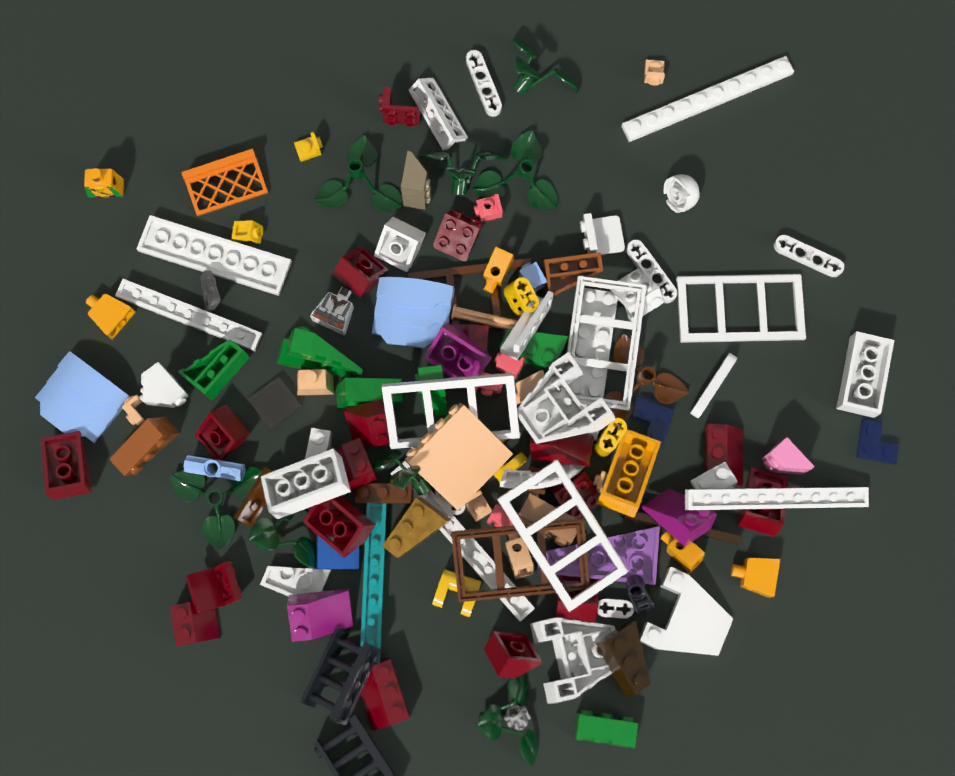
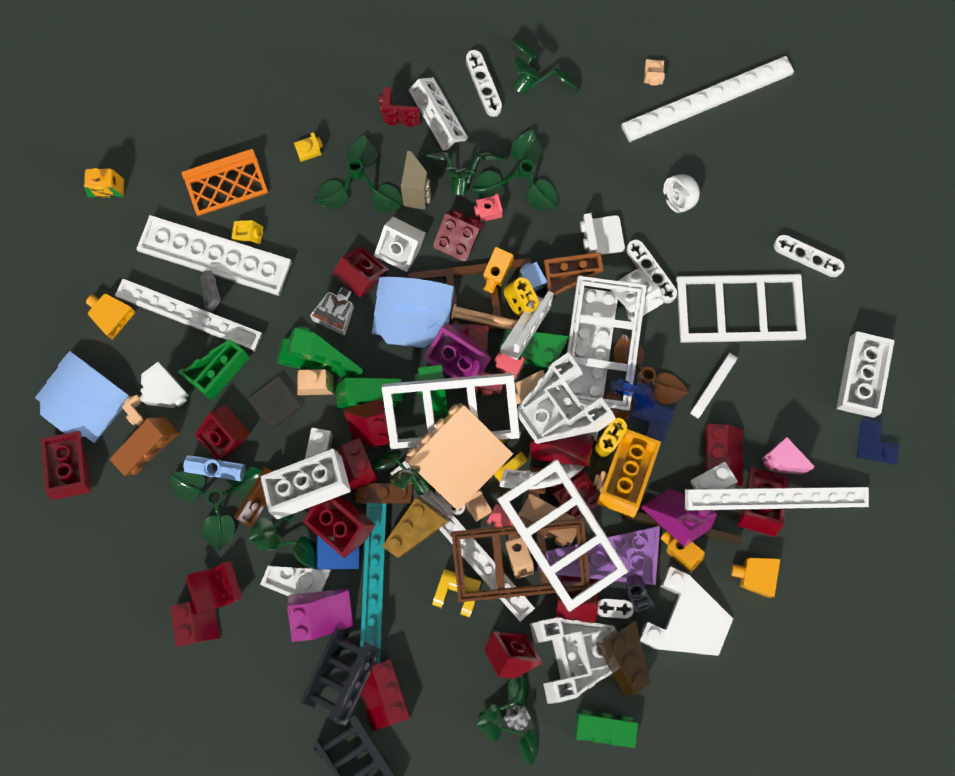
none -> clear blue plate [610,379,656,406]

